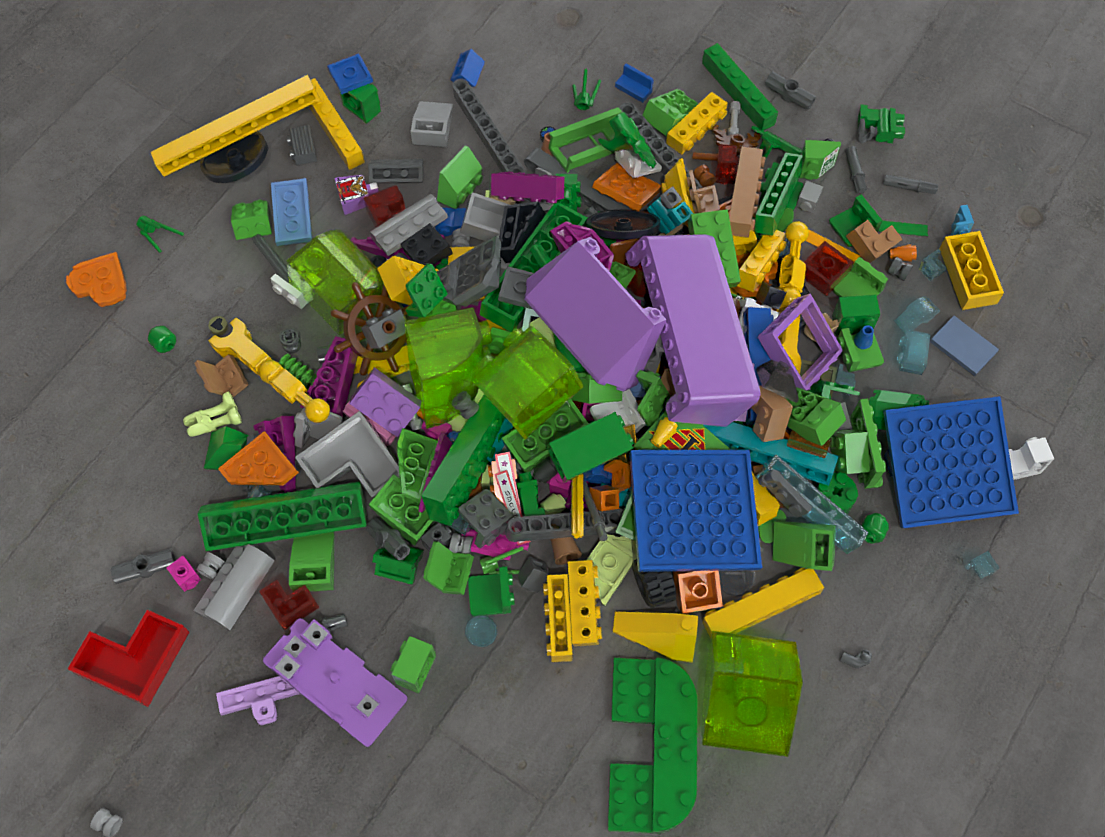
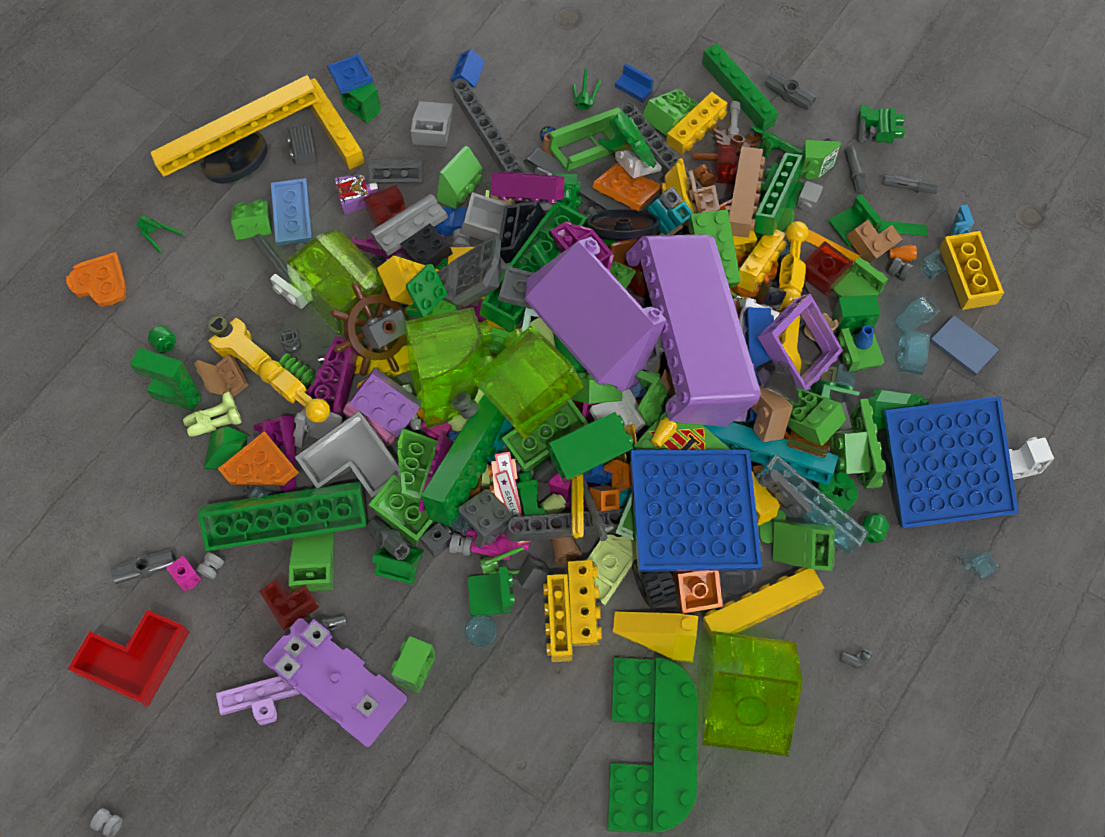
light grey brick [193,544,274,630] -> none
bright green bracket [424,542,474,595] -> none
none -> green arch [130,348,201,411]

